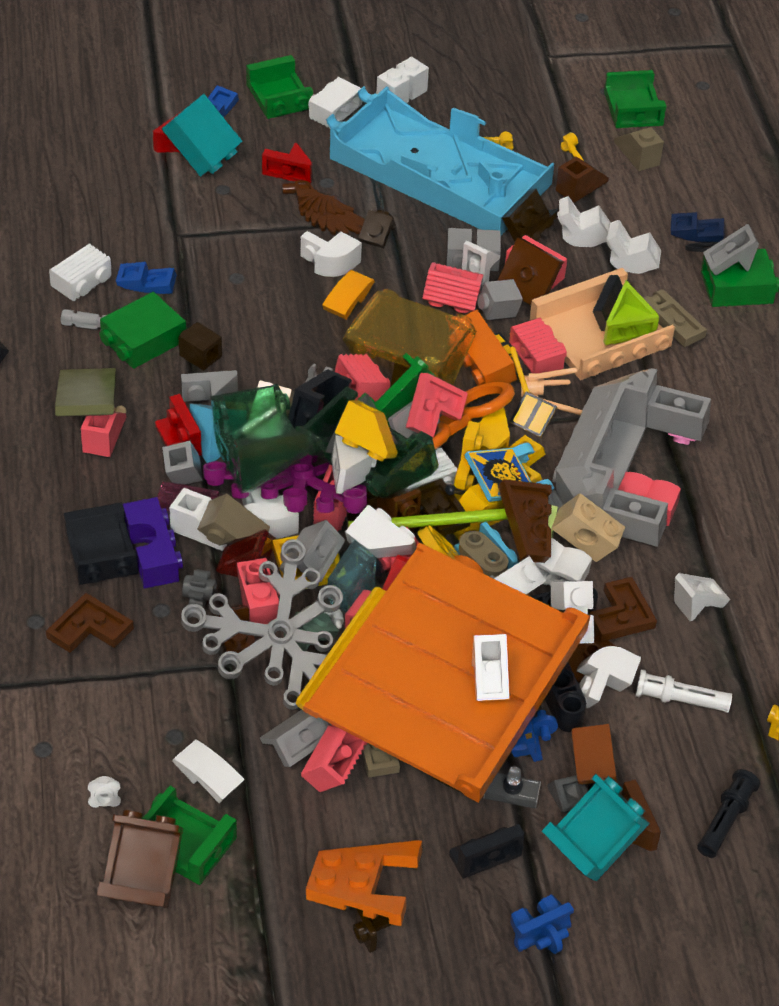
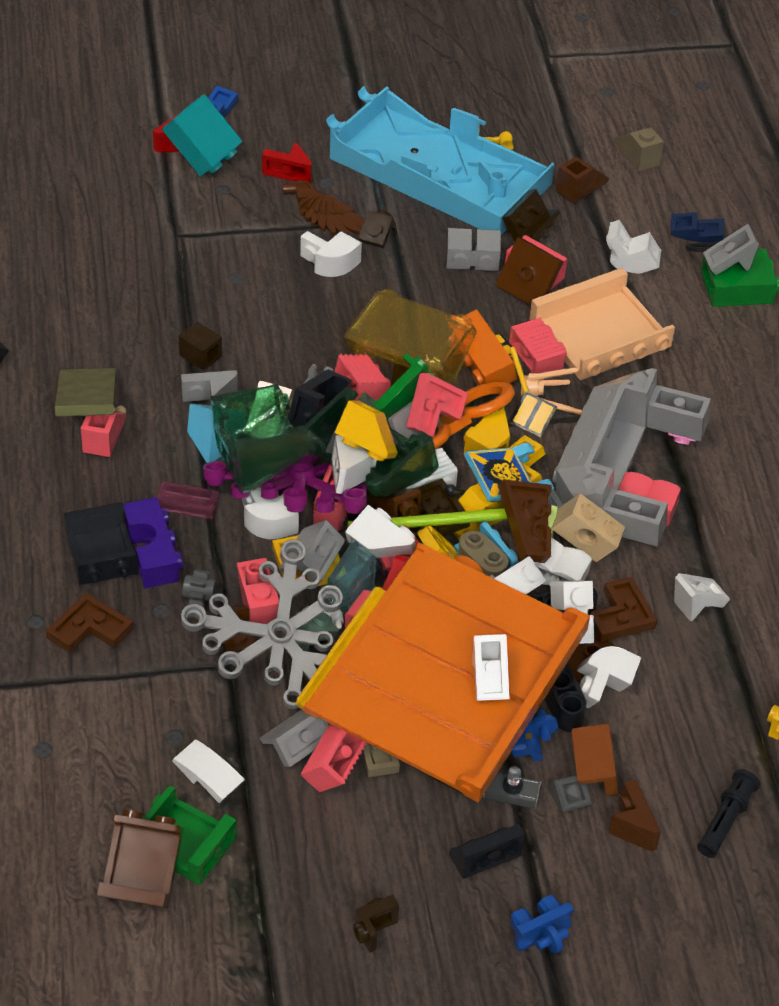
white brick [49,243,112,301] -> none
light grey axle [61,309,106,330] -> none
white plate [88,776,121,808] -> none
green brick [99,291,186,369] -> none
blue slope [116,262,177,294] -> none
red bracket [155,394,202,456] -> none
light grey brick [162,441,203,487] -> none
white slope [169,488,227,551] -> none
dark tan slope [197,494,270,546] -> none
clear red slope [216,529,277,577] -> none
green panel [246,55,313,119] -> none
orange wing [306,840,422,926] -> none
white brick [308,77,362,128] -> none
light orange slope [322,270,375,320] -> none
white piece [376,56,429,103] -> none
coral brick [422,262,483,313] -> none
yellow plate [454,421,483,500] -> none
white slope [462,241,500,292] -> none
light grey brick [477,279,523,320] -> none
teal panel [542,774,650,881] -> none
white brick [557,196,611,247] -> none
yellow hand [560,132,584,161] -> none
black tile [593,275,623,331] -> none
lime slope [603,280,659,345] -> none
green panel [604,70,666,128] -> none
white pin [635,669,732,713] -> none
dark tan plate [643,289,707,347] -> none

